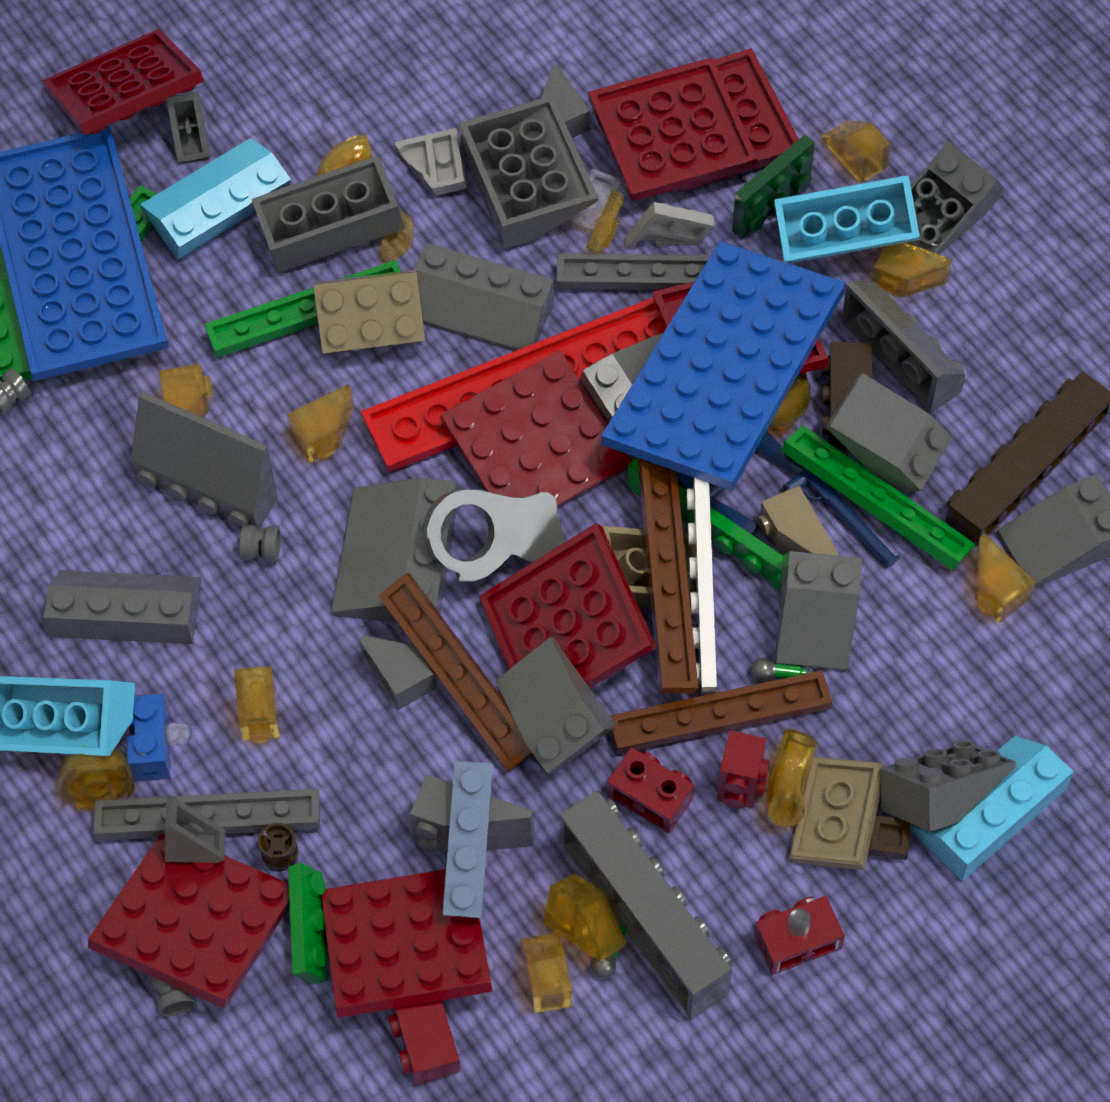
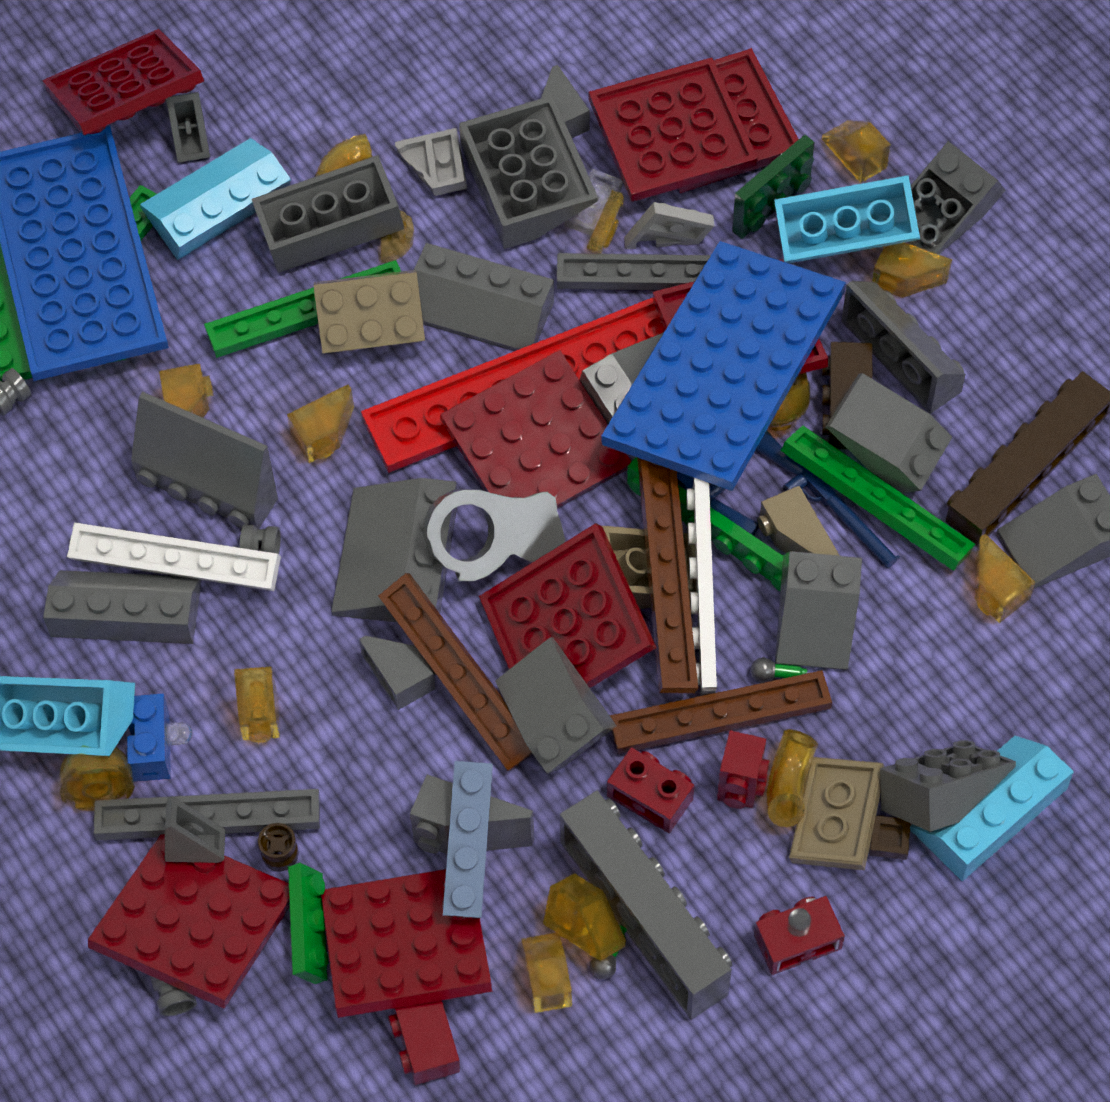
none -> white plate [67,523,281,591]

